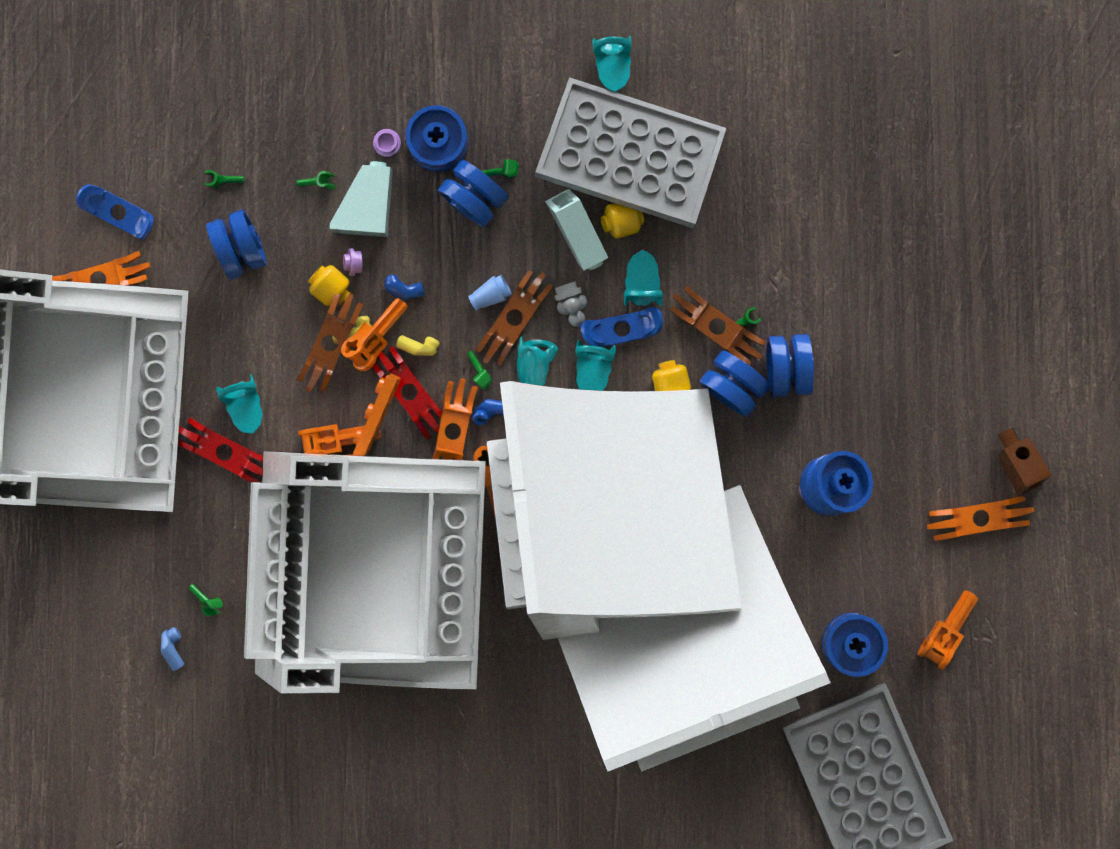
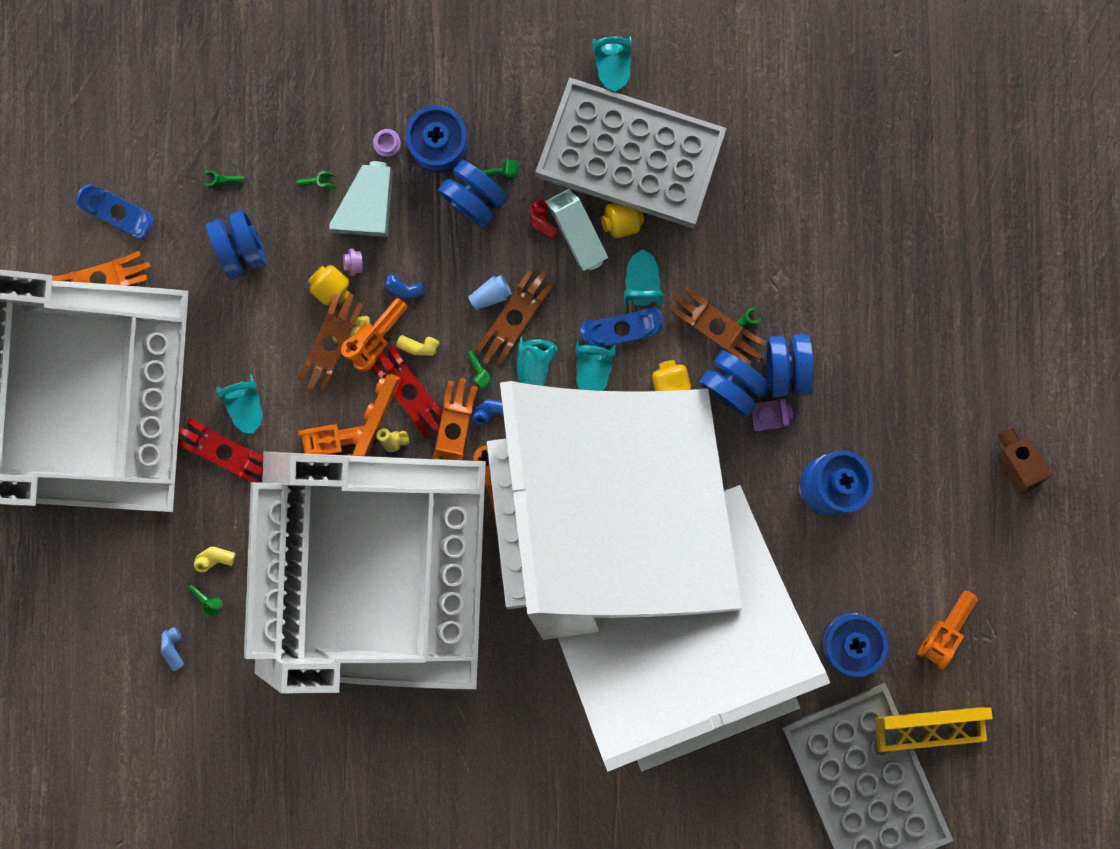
light grey piece [555,281,587,327] -> none
orange piece [927,496,1034,541] -> none
none -> light yellow arm [194,547,236,573]
none -> light yellow arm [376,428,409,452]
none -> red arm [529,200,559,241]
none -> medium lavender bracket [751,398,793,432]
none -> yellow fence [875,707,993,752]

